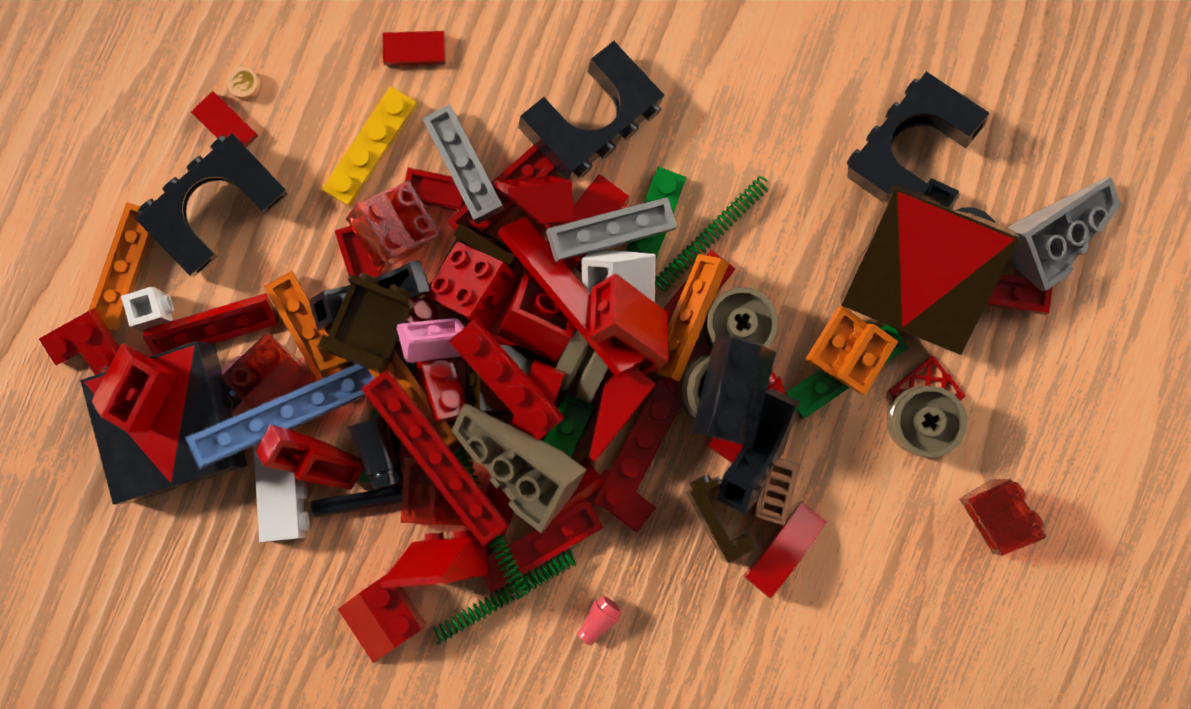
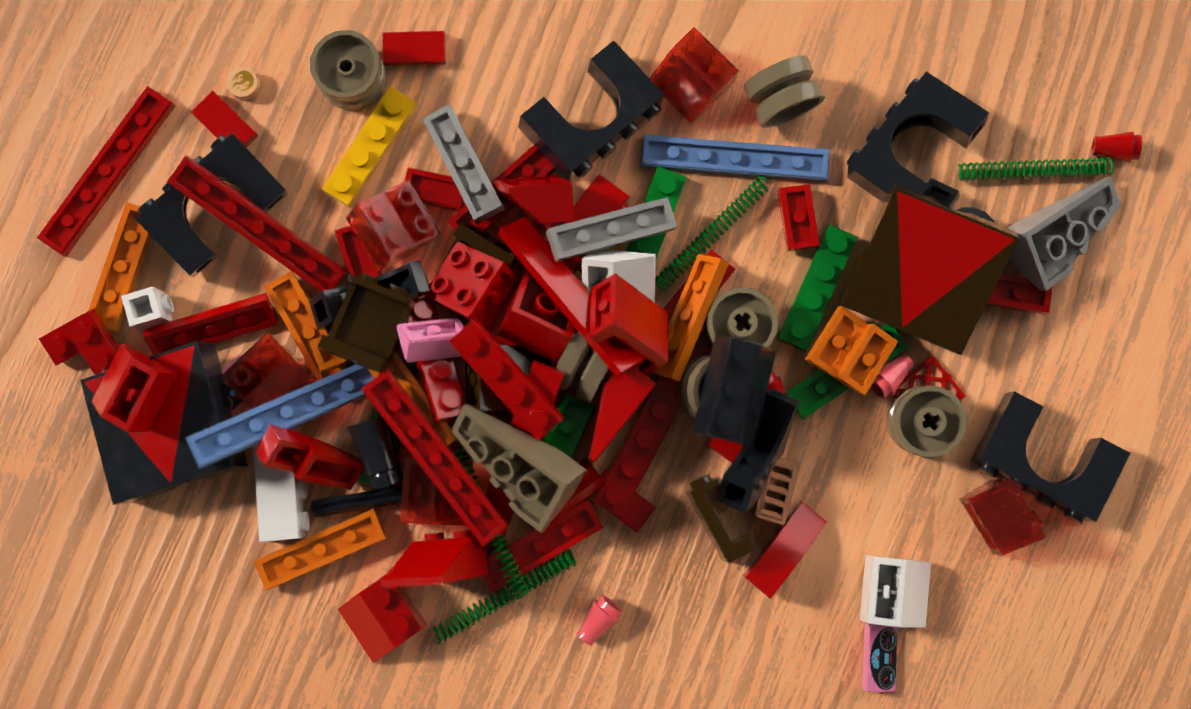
none -> red tile [37,86,176,257]
none -> red tile [167,155,347,292]
none -> orange plate [254,509,388,591]
none -> dark tan wheel [310,30,386,110]
none -> medium blue tile [641,135,830,182]
none -> clear red slope [650,27,739,125]
none -> dark tan wheel [744,55,825,128]
none -> red plate [777,184,820,252]
none -> green plate [777,224,858,352]
none -> white slope [860,555,931,628]
none -> slope [862,623,898,692]
none -> coral cone [870,353,914,399]
none -> green piece [958,157,1114,181]
none -> black arch [971,391,1131,524]
none -> red cone [1091,131,1142,163]

